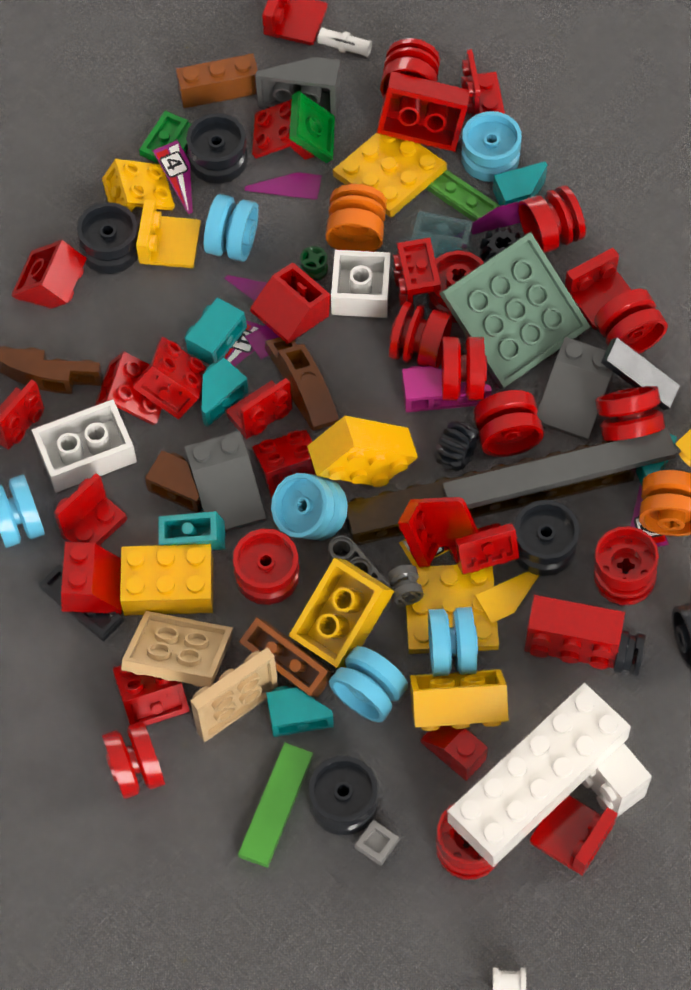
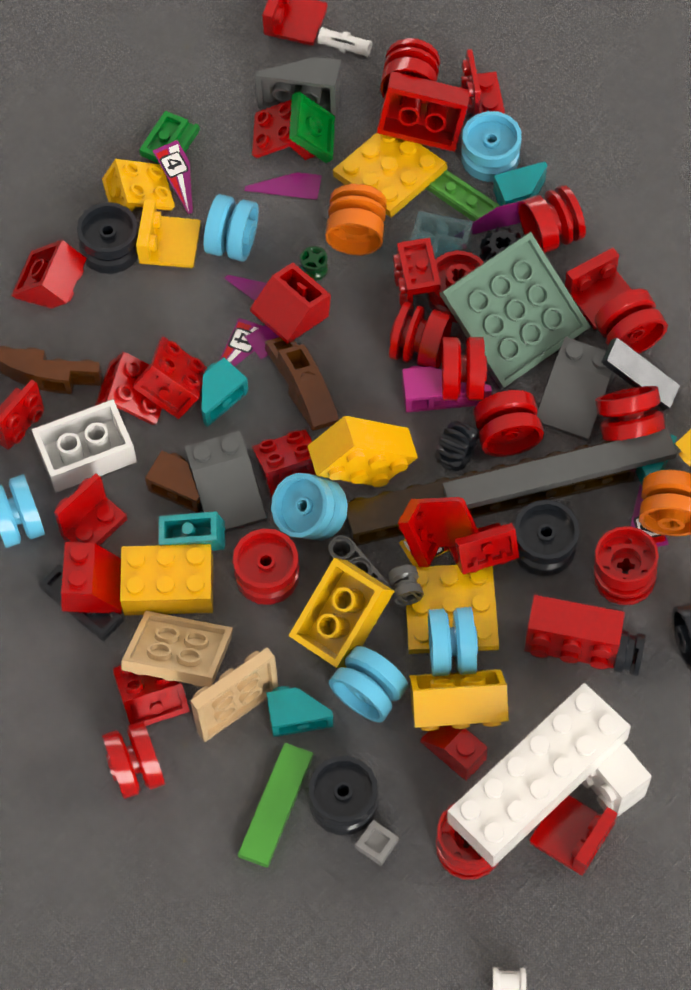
dark orange brick [176,53,258,109] -> none
teal brick [185,298,247,365] -> none
black wheel [186,113,248,184] -> none
red bracket [226,378,292,440] -> none
dark orange brick [239,617,335,698] -> none
white brick [331,250,391,318] -> none
yellow sticker [475,571,539,624] -> none

